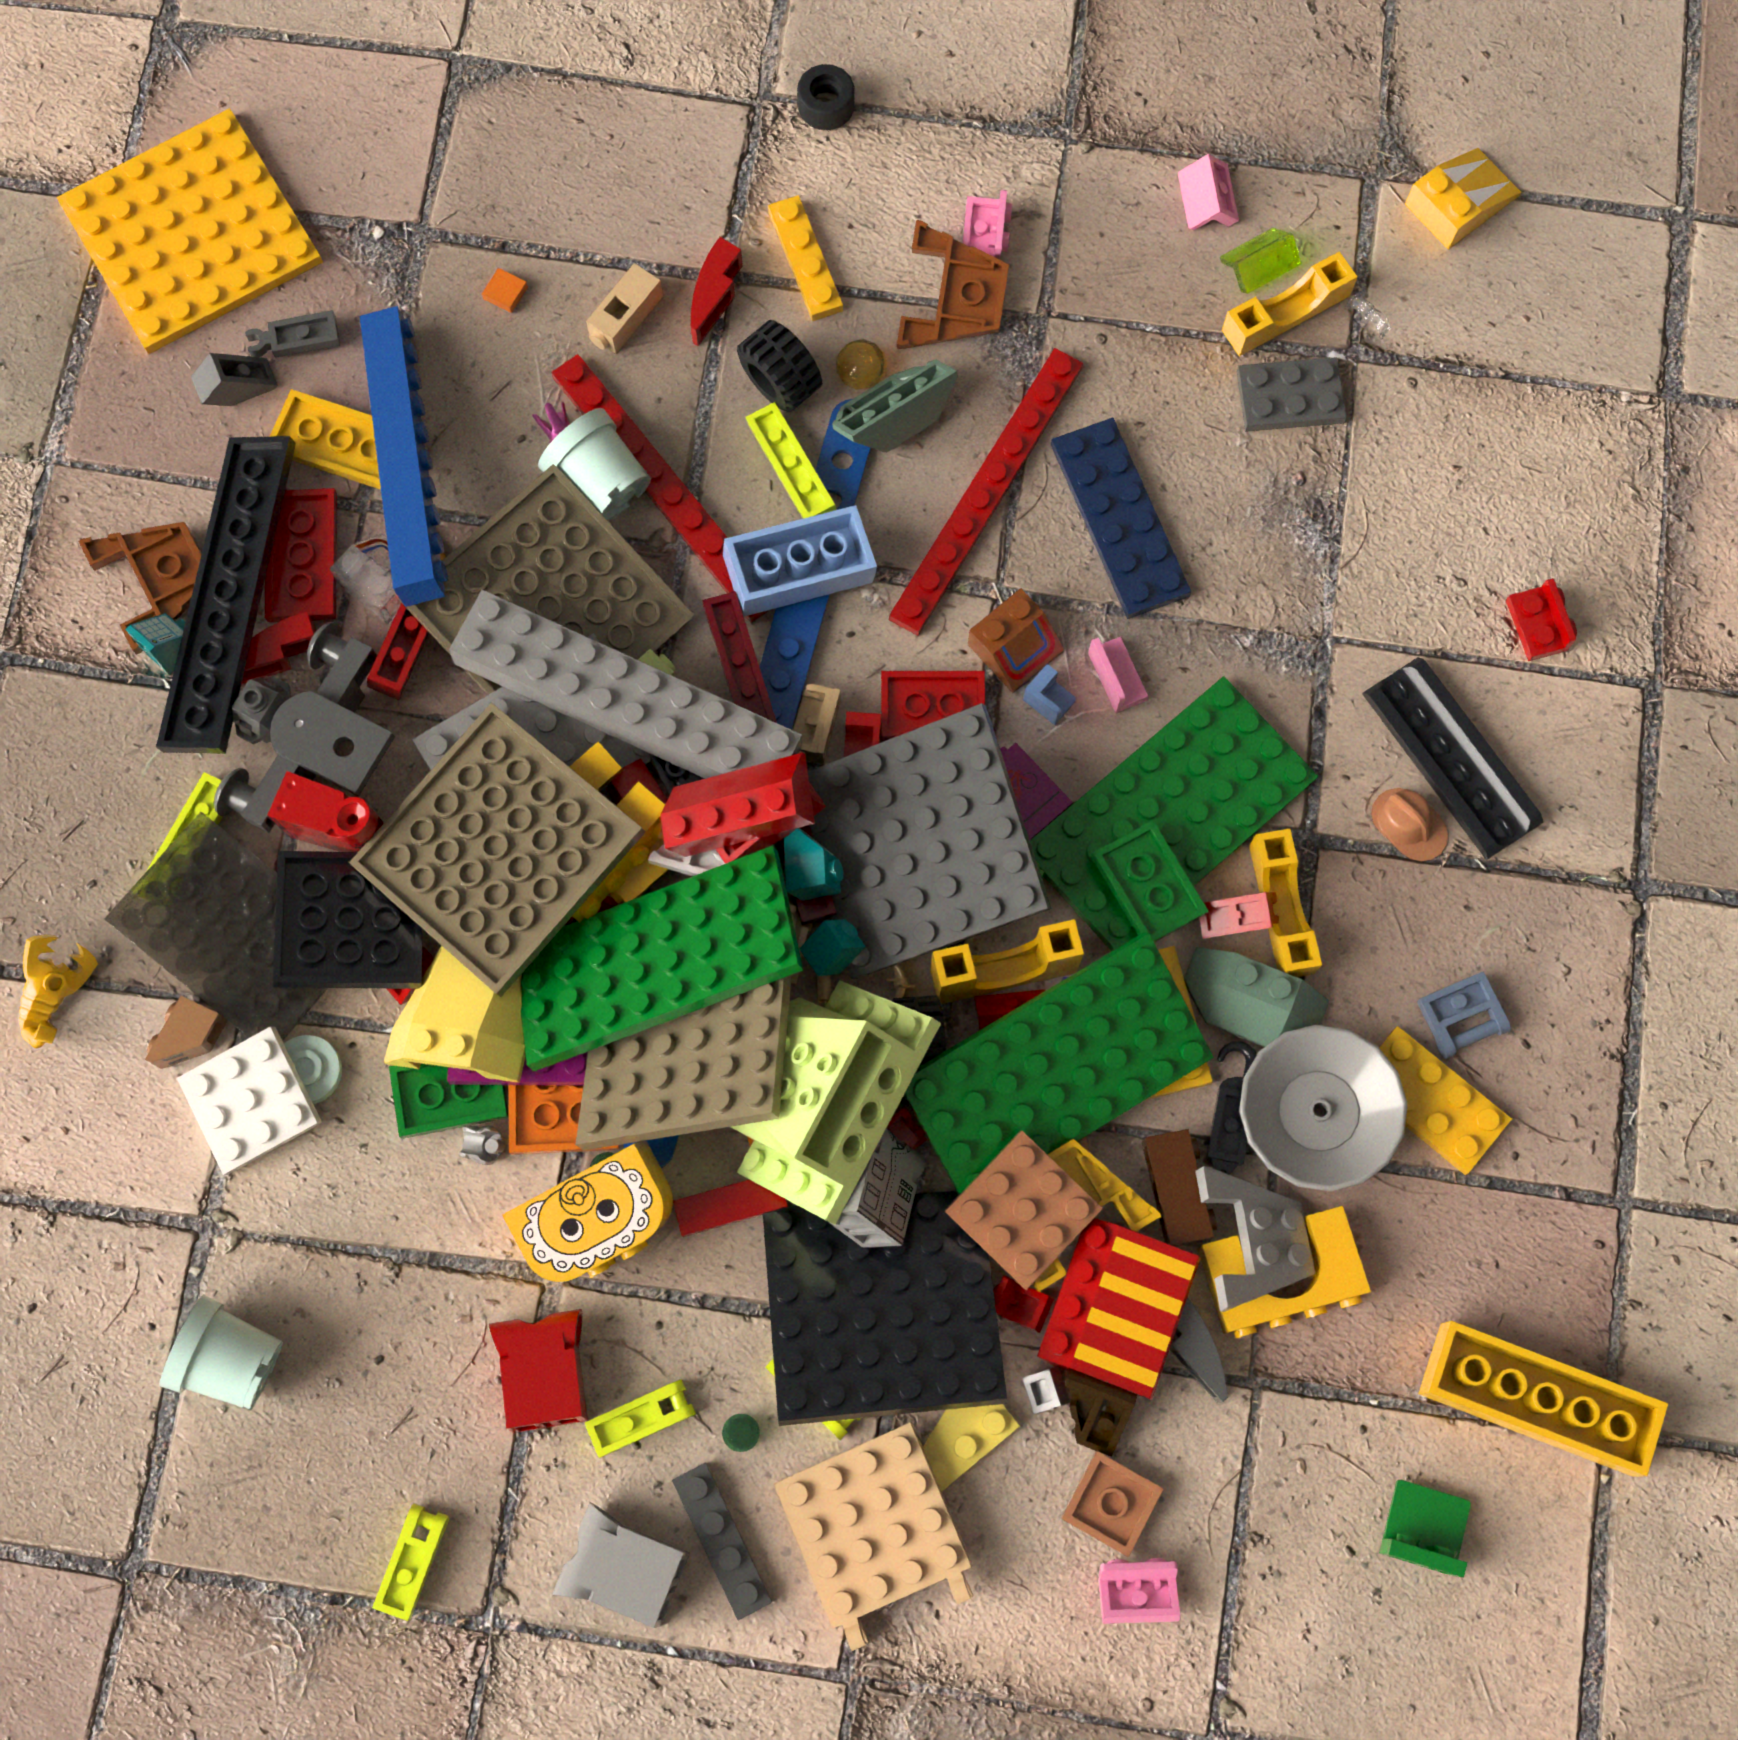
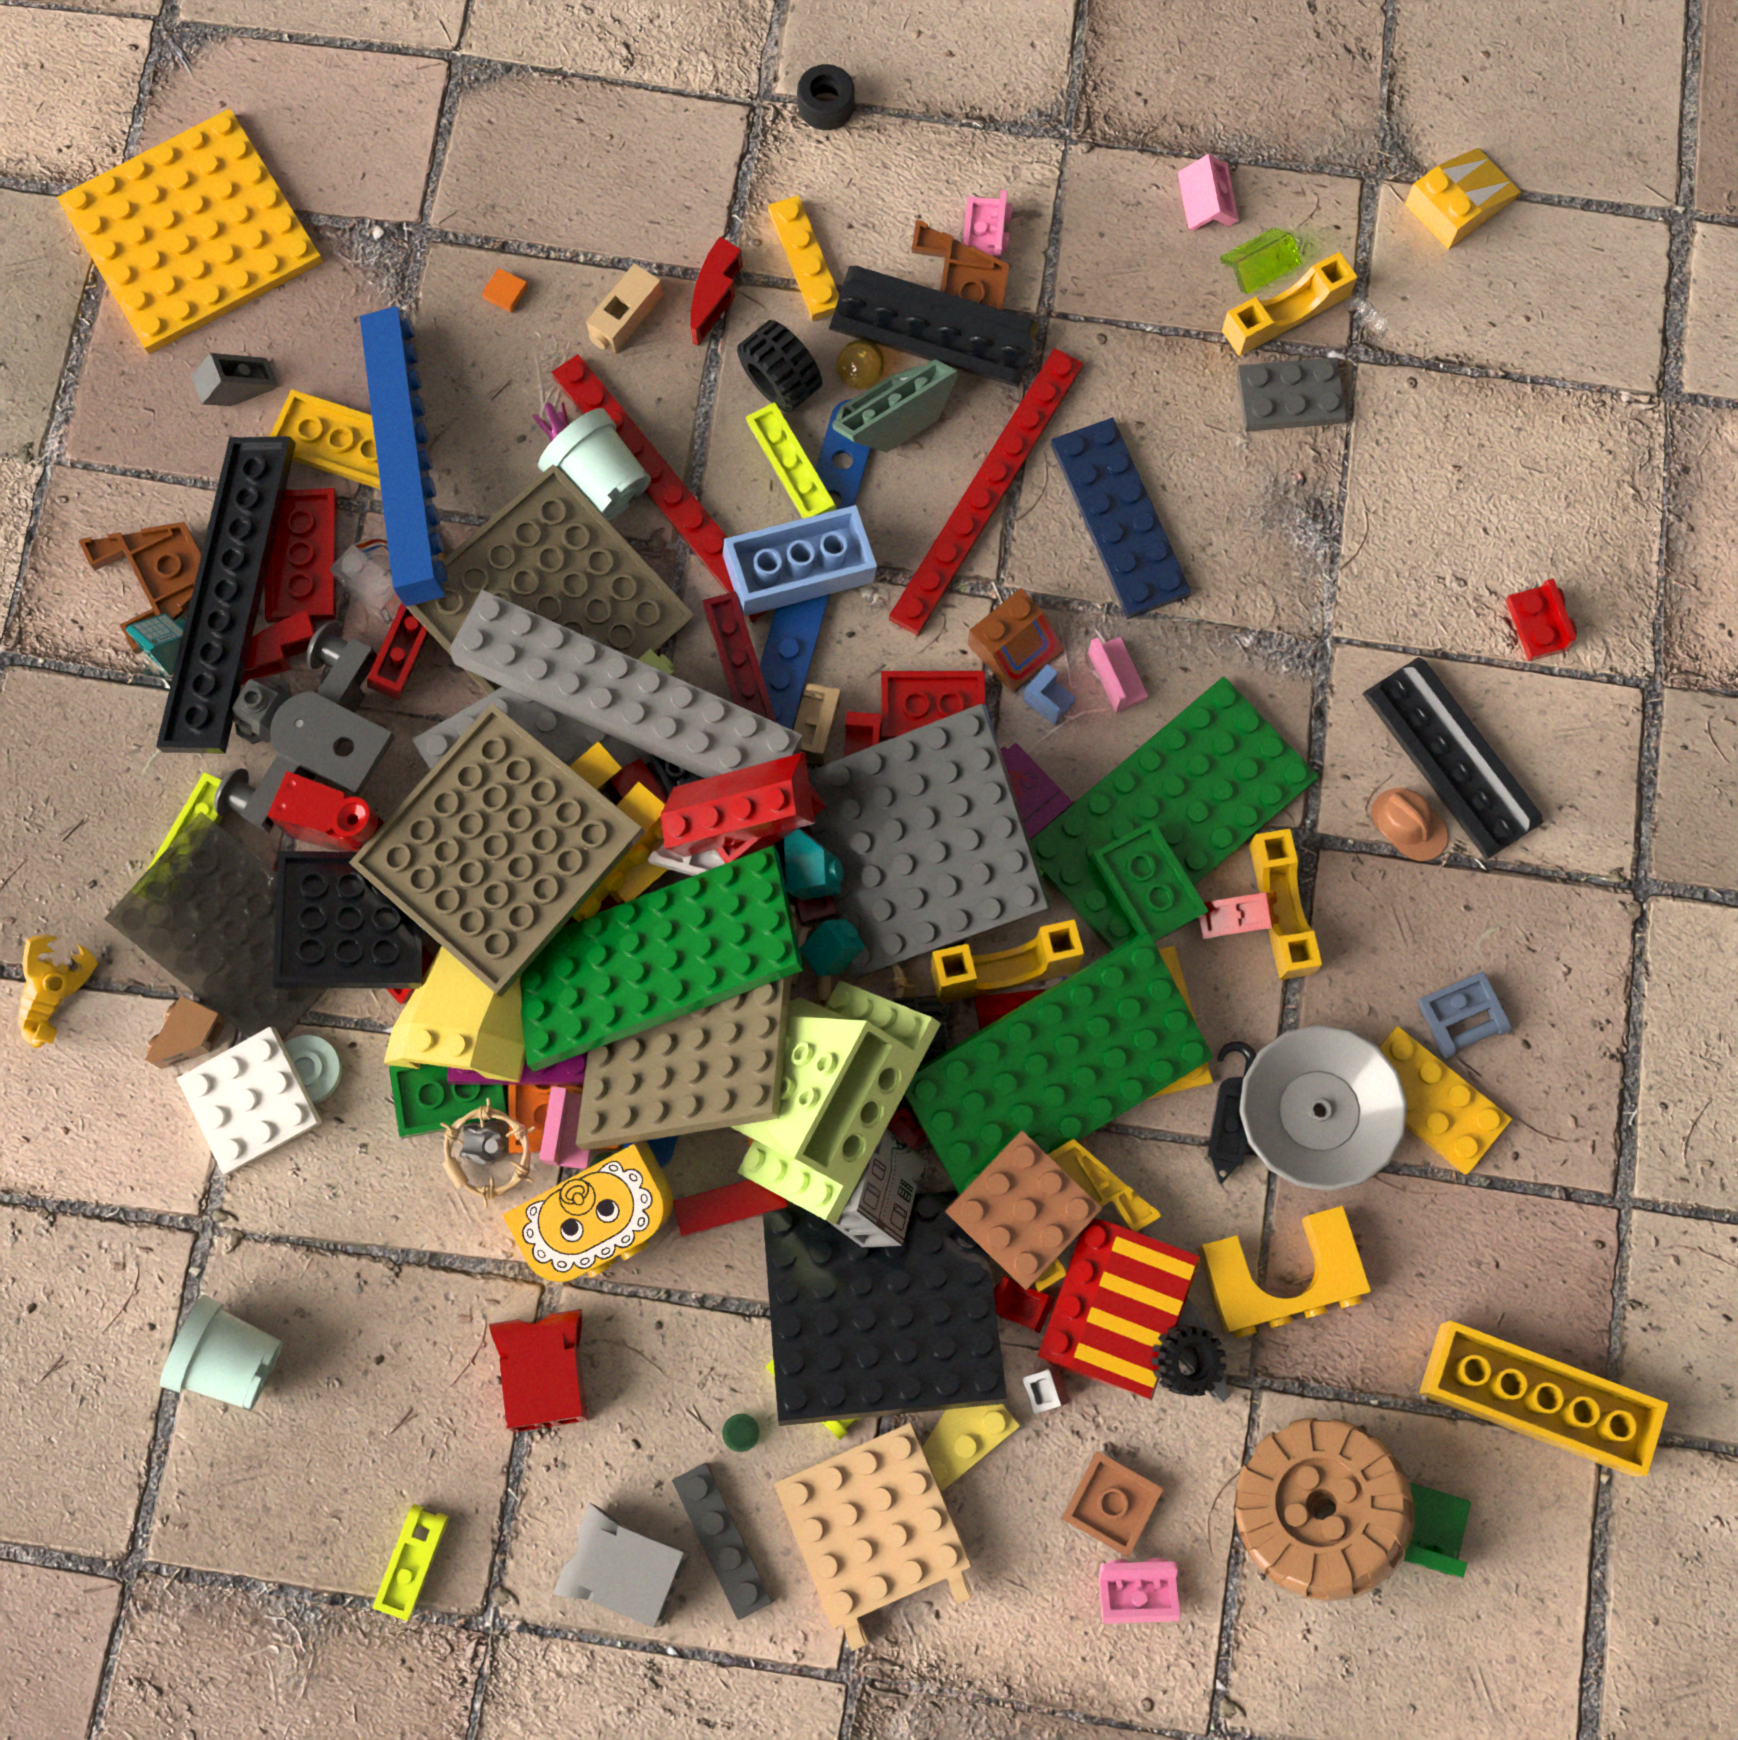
dark grey plate [245,310,341,358] -> none
neon yellow plate [584,1379,696,1458] -> none
dark brown wing [1065,1368,1137,1457] -> none
reddish brown brick [1142,1129,1217,1247] -> none
sand green wedge [1184,947,1329,1047] -> none
light grey wing [1196,1166,1315,1312] -> none
none -> tan piece [440,1098,536,1207]
none -> bright pink panel [539,1086,591,1169]
none -> black plate [829,266,1039,388]
none -> black tyre [1151,1325,1226,1397]
none -> medium nougat wheel [1235,1417,1415,1602]

